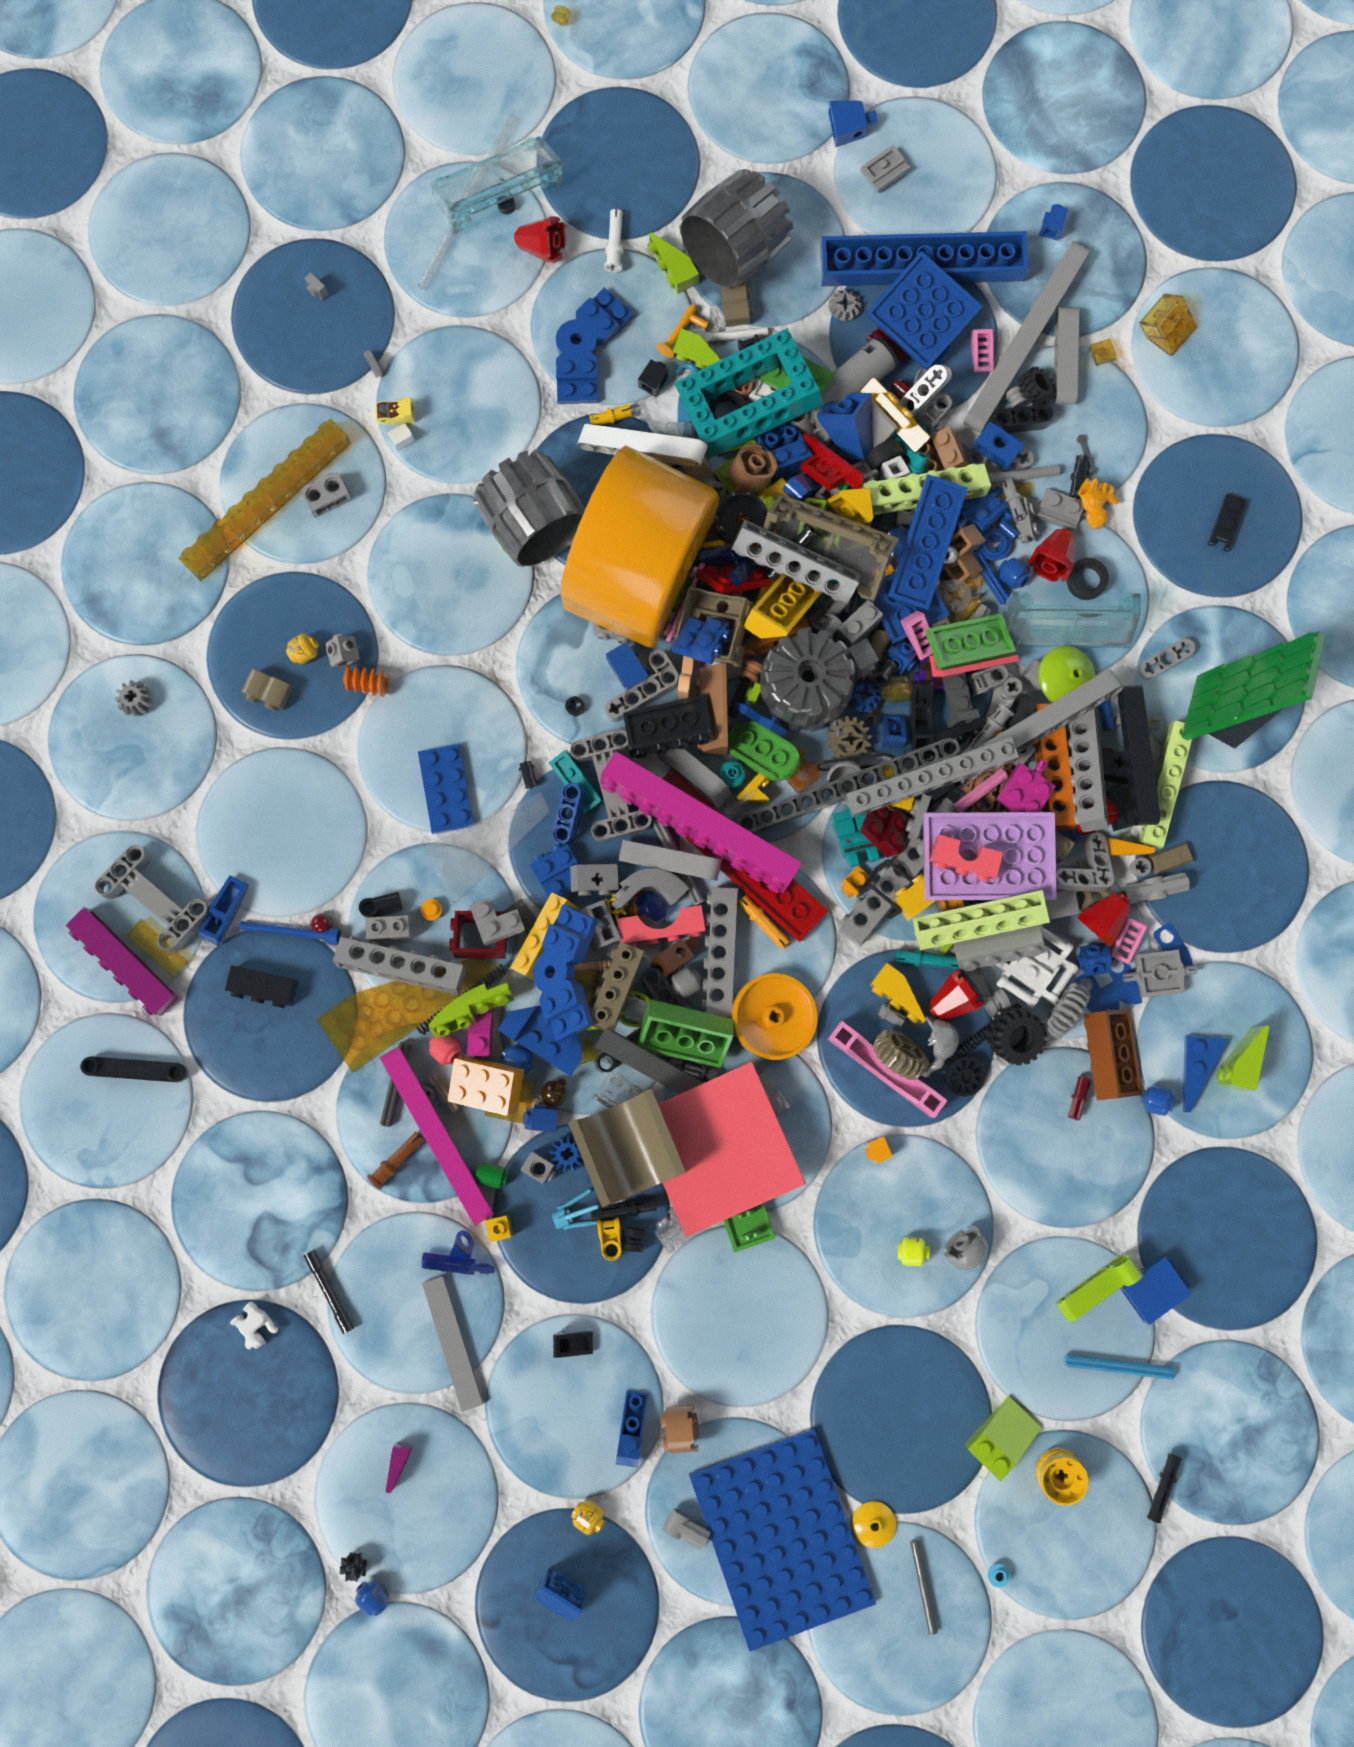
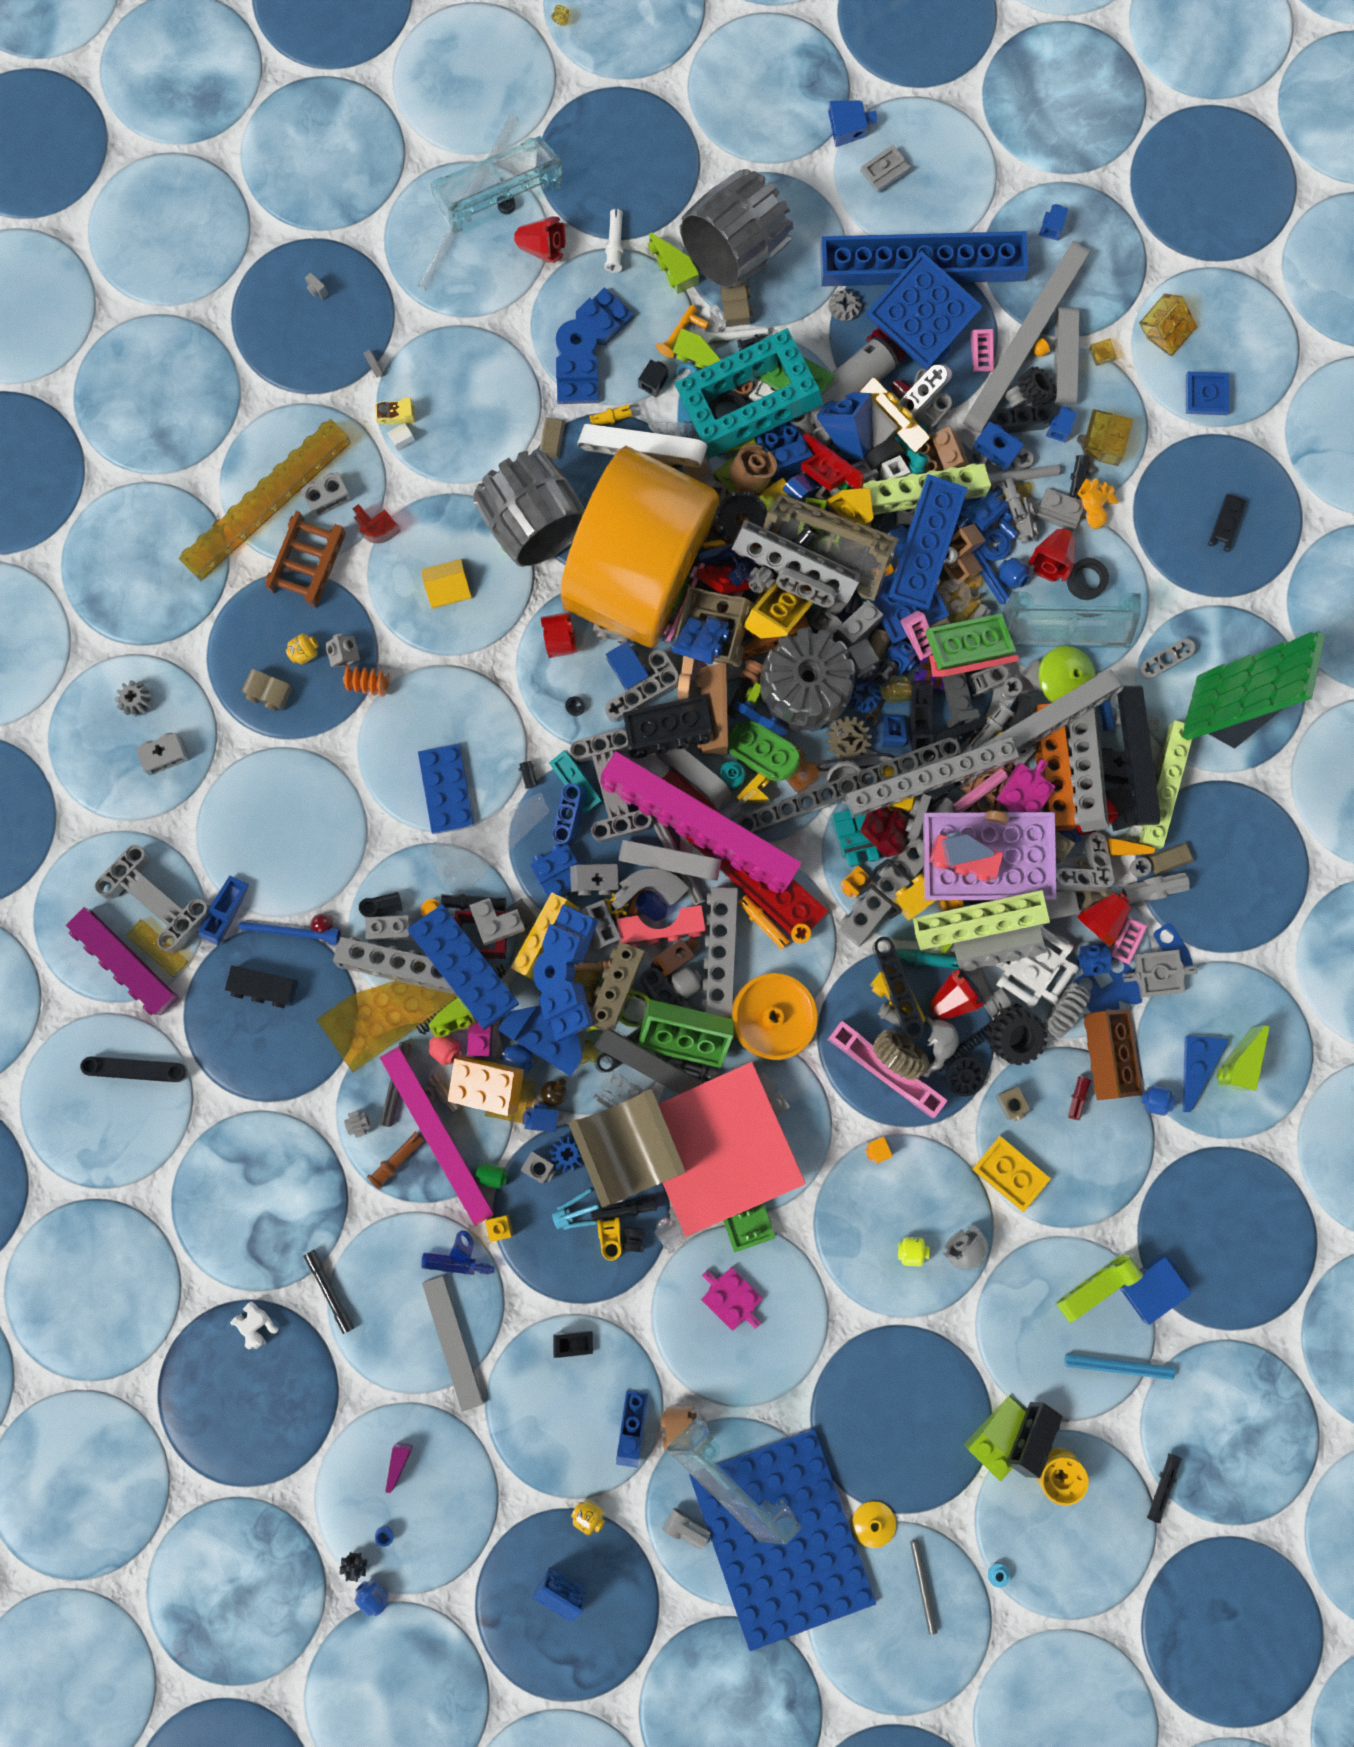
none -> light grey brick [135,732,189,776]
none -> dark orange fence [265,510,346,608]
none -> light grey gear [344,1110,371,1138]
none -> clear red brick [352,504,401,543]
none -> blue hinge [375,1526,393,1547]
none -> blue plate [407,904,519,1030]
none -> yellow slope [421,559,472,609]
none -> black pin [441,893,506,911]
none -> dark tan tile [540,417,566,460]
none -> red brick [541,612,577,658]
none -> windscreen [667,1416,802,1545]
none -> dark pink plate [700,1267,763,1331]
none -> light grey gear [747,567,775,593]
none -> light grey beam [776,568,837,607]
none -> light orange bush [791,924,811,944]
none -> black beam [872,936,925,1039]
none -> sand blue slope [941,832,994,867]
none -> yellow plate [972,1136,1051,1213]
none -> medium nougat tile [984,811,1009,825]
none -> dark tan brick [995,1086,1030,1121]
none -> black brick [1006,1402,1063,1478]
none -> light orange hinge [1032,338,1050,357]
none -> blue brick [1046,407,1077,443]
none -> clear yellow slope [1082,409,1133,466]
none -> blue plate [1186,371,1229,415]

